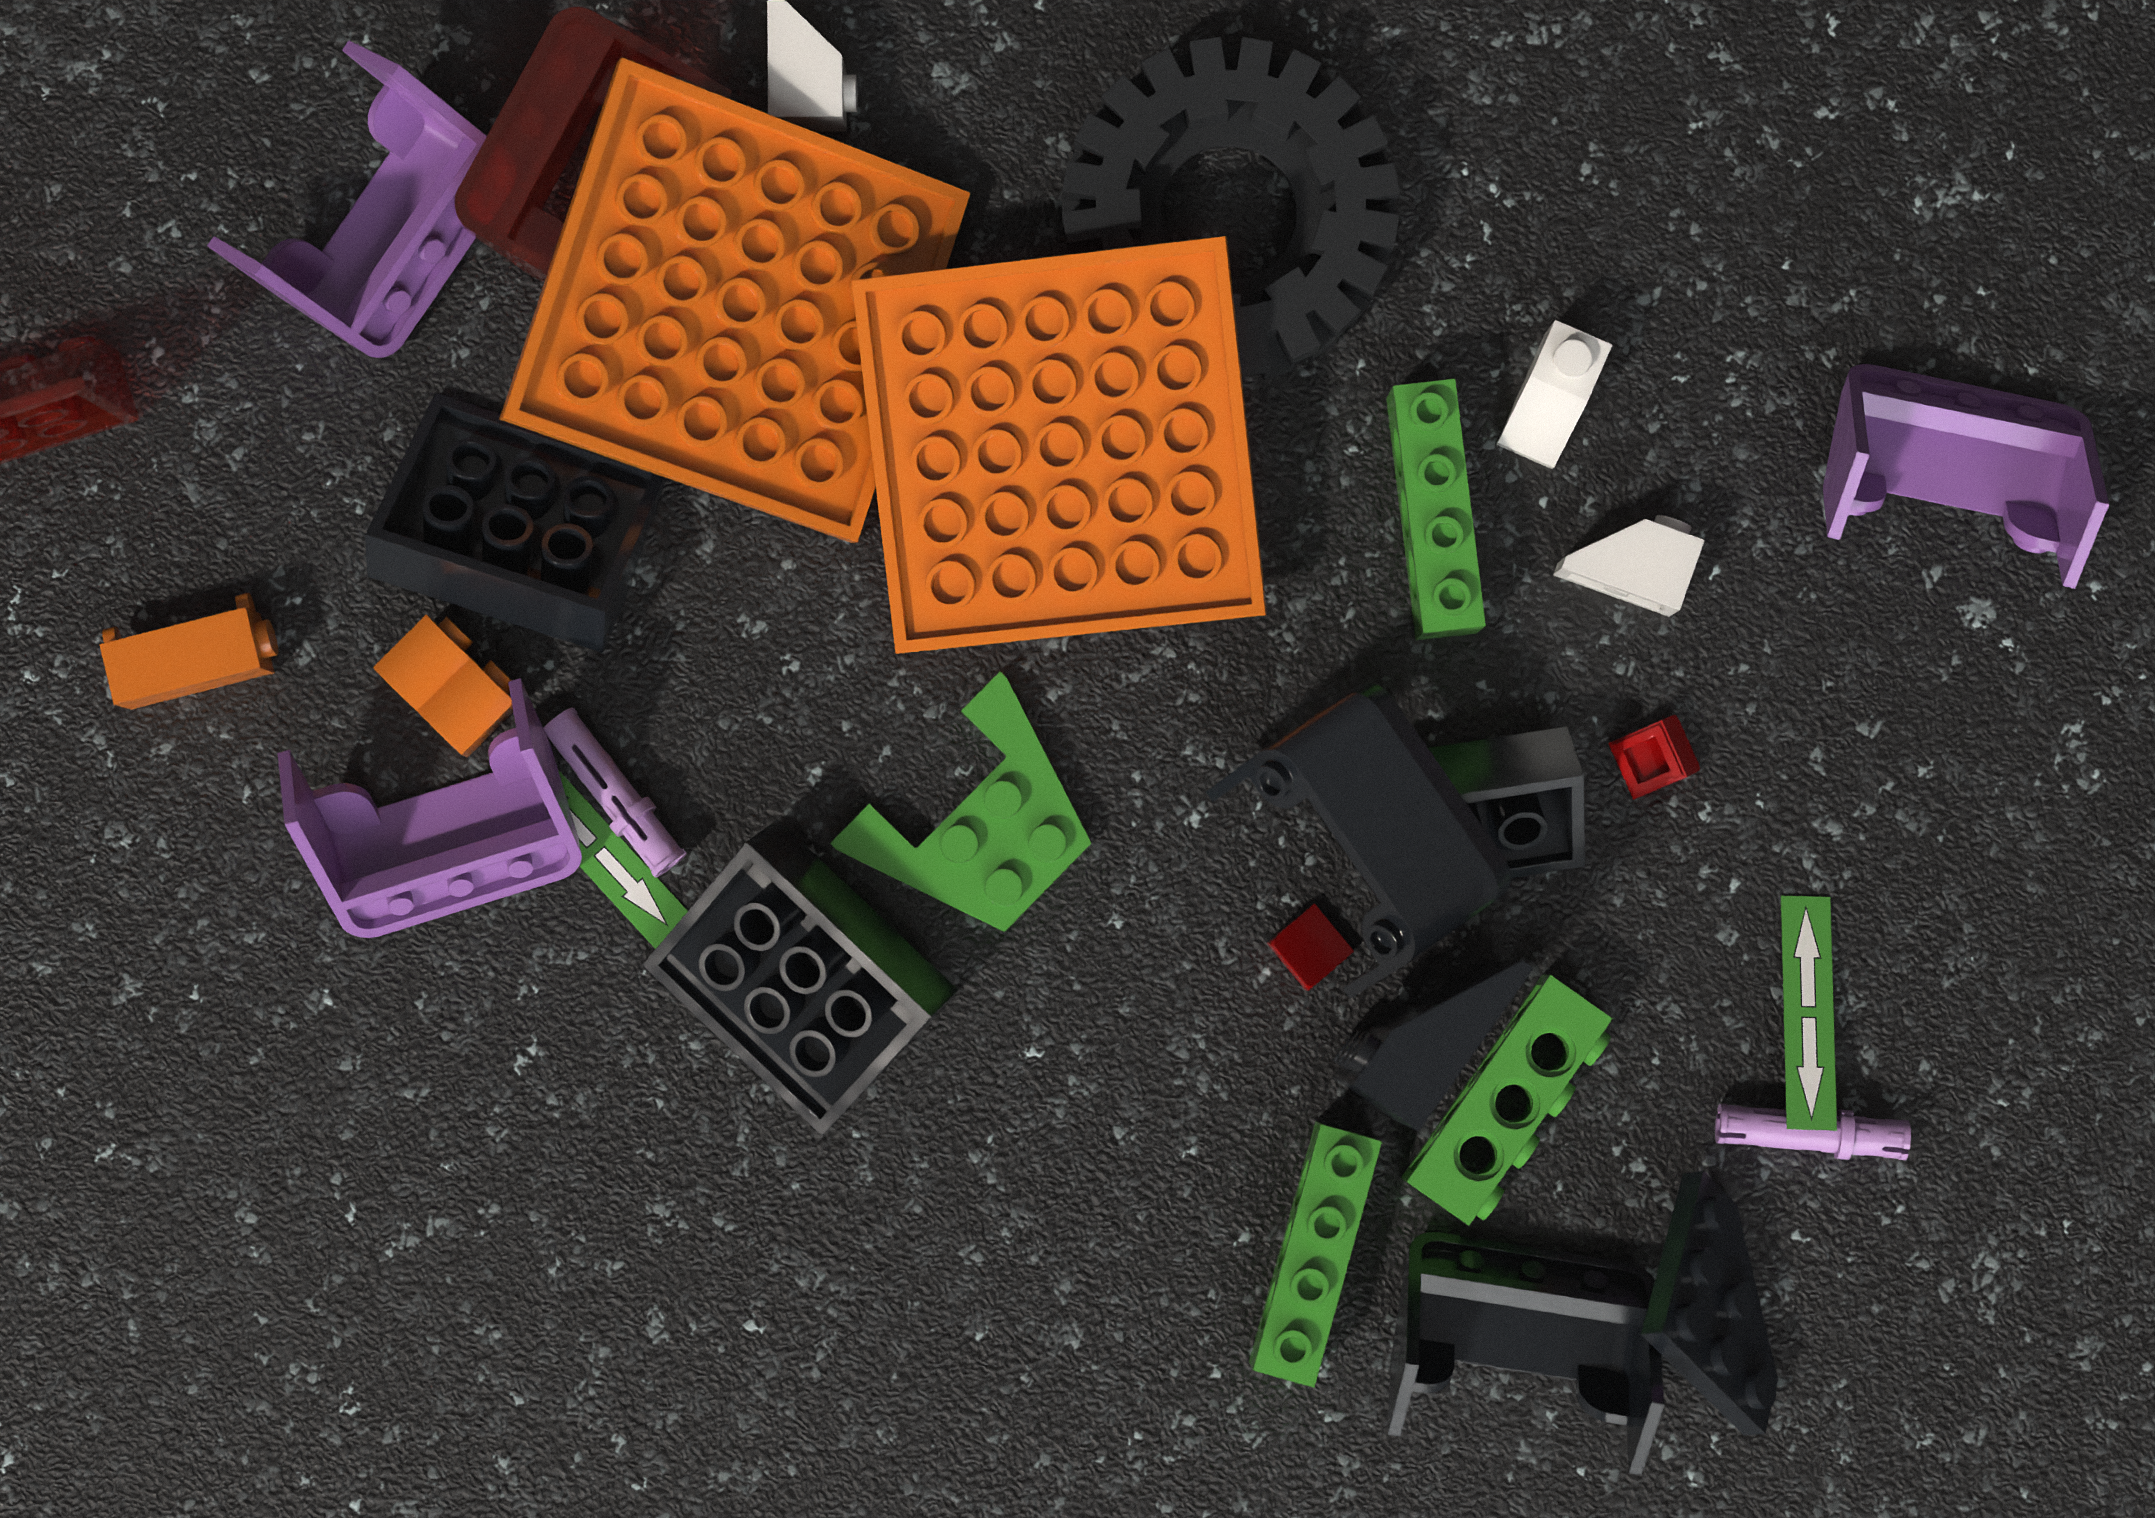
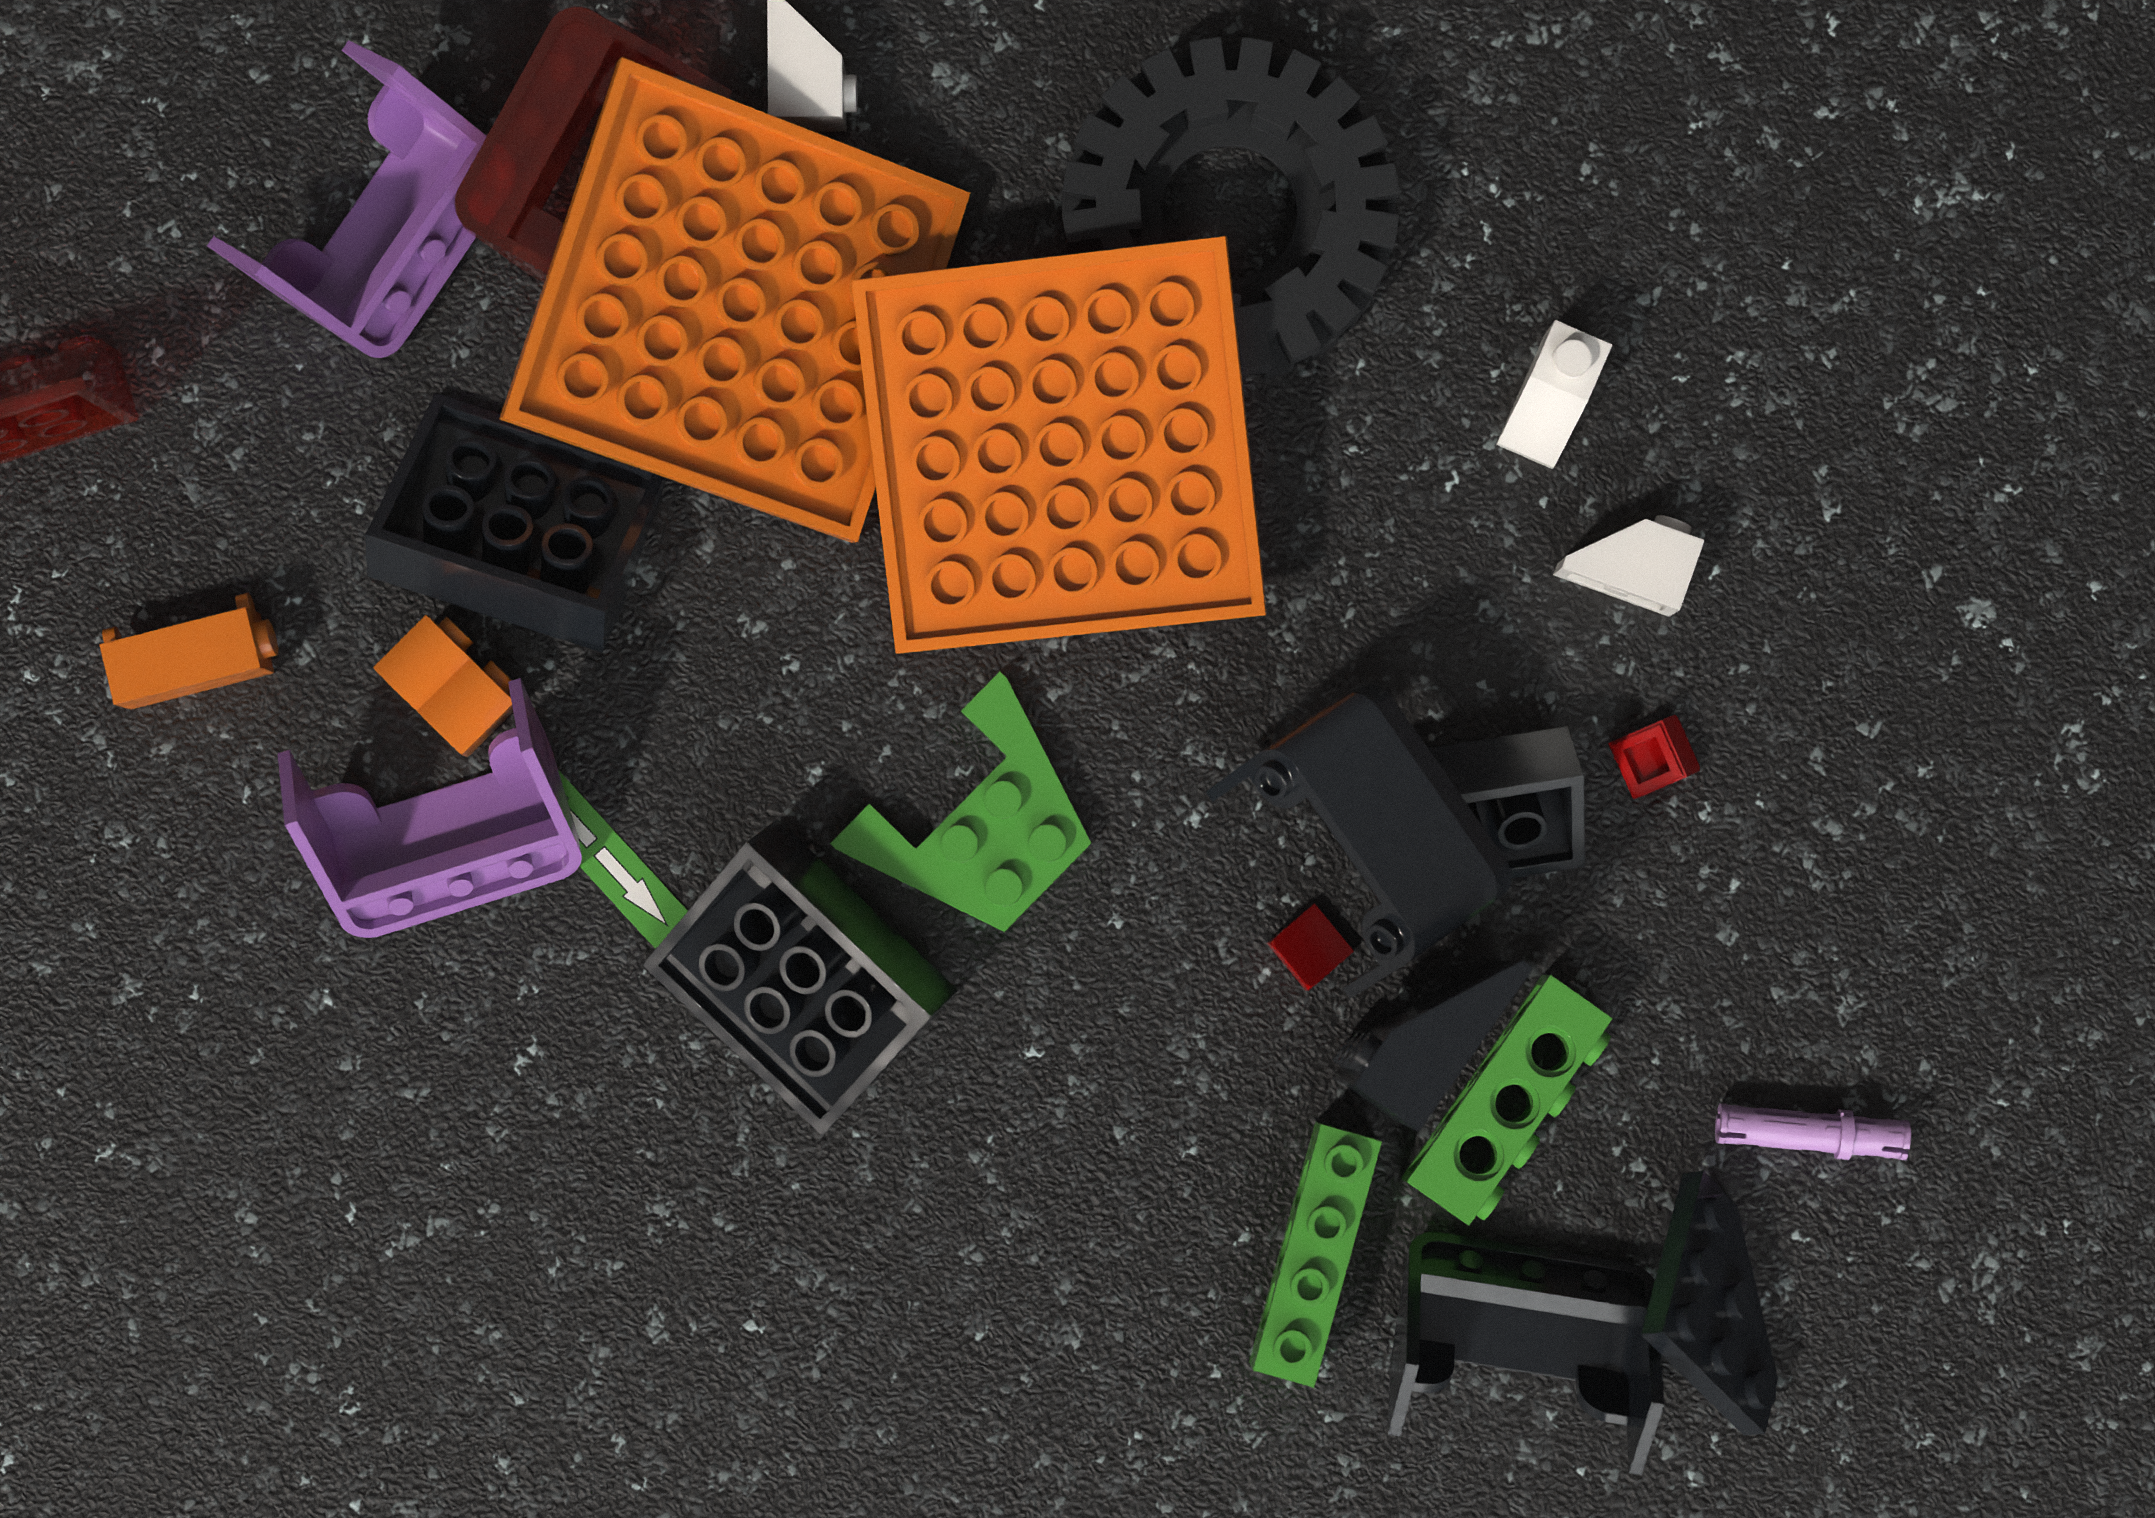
lavender pin [543,708,687,878] -> none
bright green brick [1386,379,1486,640] -> none
bright green sticker [1781,896,1837,1131] -> none
medium lavender windscreen [1823,364,2109,588] -> none

